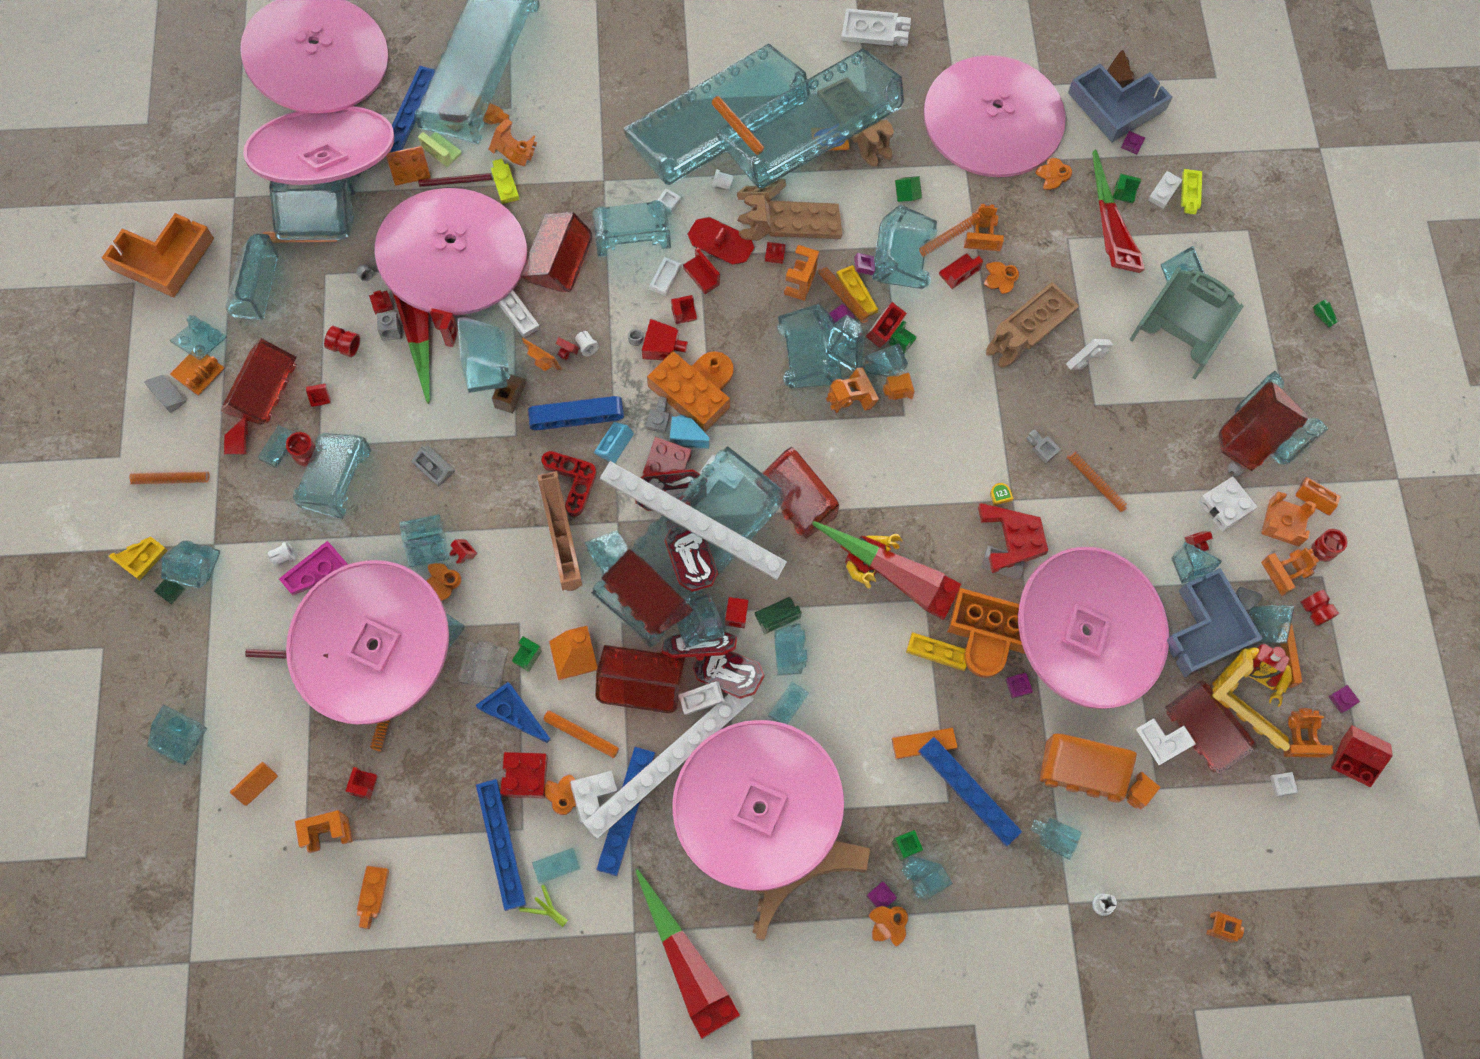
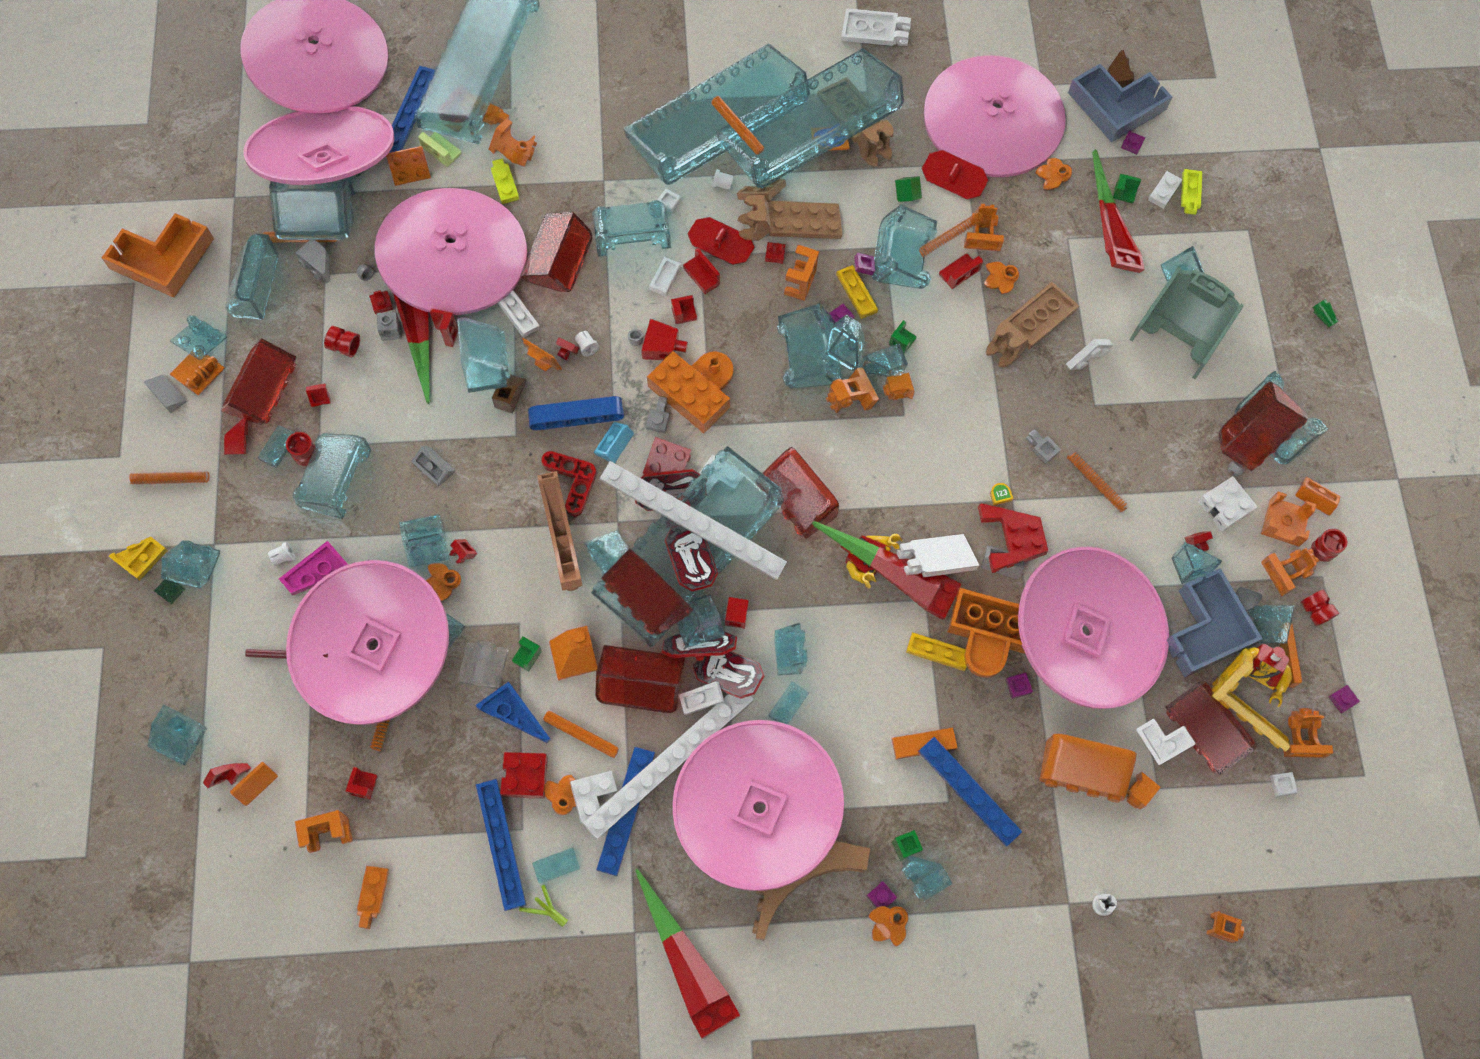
dark red bar [418,173,492,187] -> none
medium azure slope [670,415,709,449] -> none
clear green panel [755,597,802,635] -> none
orange piece [818,267,868,323] -> none
red brick [865,302,907,348] -> none
clear light blue torso [1030,818,1082,860] -> none
red slope [1331,725,1393,788] -> none
none -> red slope [203,763,251,789]
none -> light grey slope [296,238,330,283]
none -> white tile [896,534,979,577]
none -> red shield [921,150,988,199]

